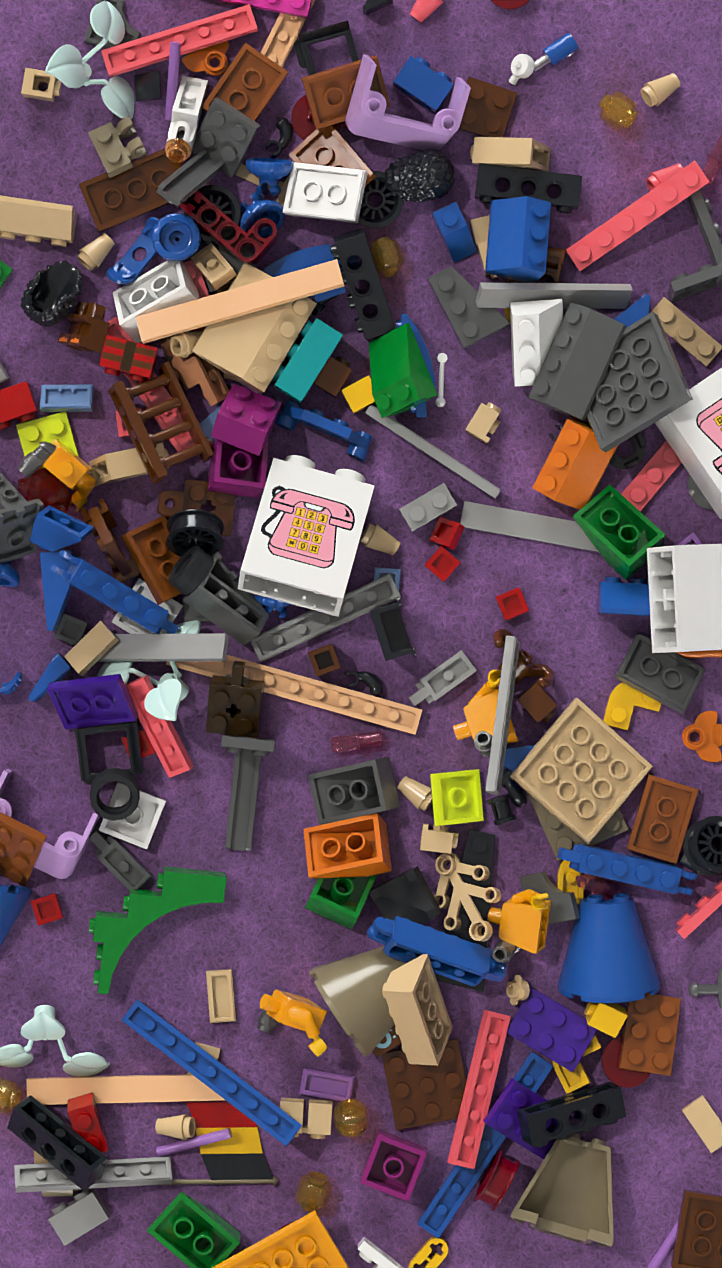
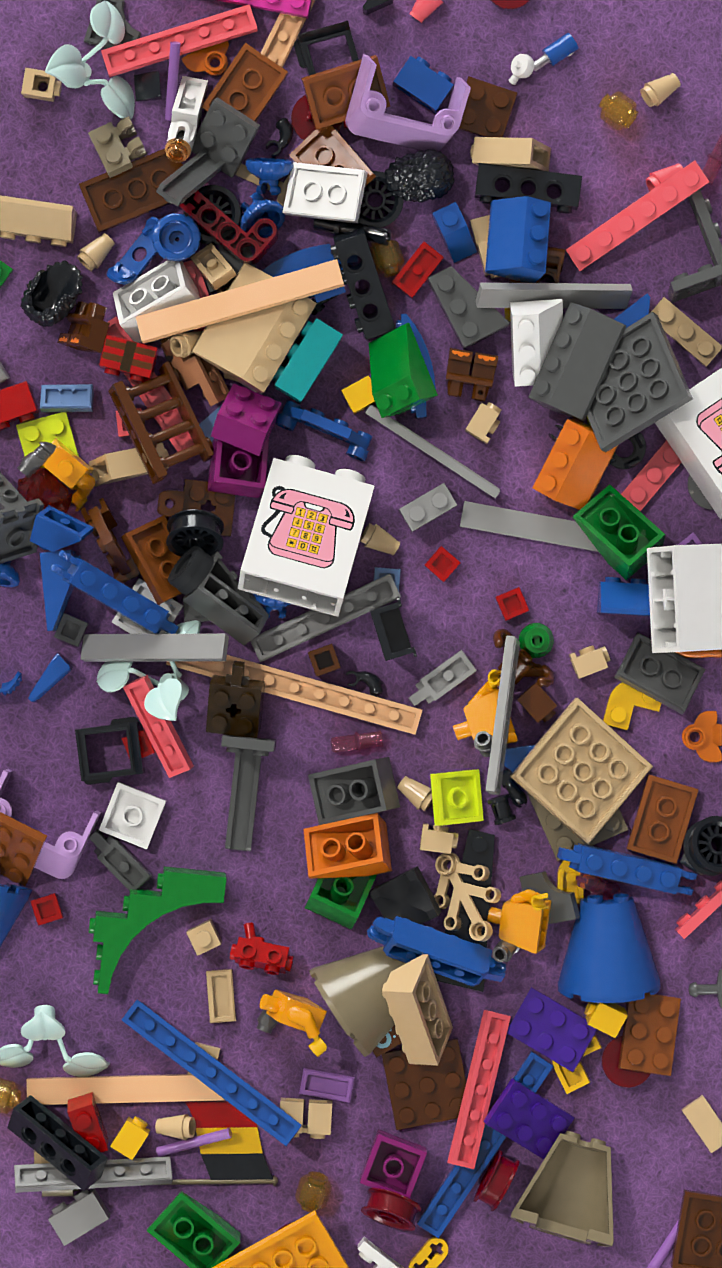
dark purple plate [47,674,138,729] -> none
tan tile [64,621,119,676] -> none
black tyre [90,768,140,821] -> none
reddish brown brick [314,356,352,398] -> none
clear yellow head [334,1098,368,1137] -> none
red plate [429,517,464,550] -> none
white hinge [435,353,448,407] -> none
tan plate [506,975,530,1005] -> none
black brick [517,1082,626,1147] -> none
none -> yellow brick [110,1116,150,1160]
none -> tan brick [186,919,222,956]
none -> red brick [230,923,294,975]
none -> black pin [313,218,391,246]
none -> dark red wheel [361,1188,422,1231]
none -> red plate [392,241,444,299]
none -> reddish brown hips [445,348,499,402]
none -> green cone [519,623,554,658]
none -> tan brick [568,645,610,679]

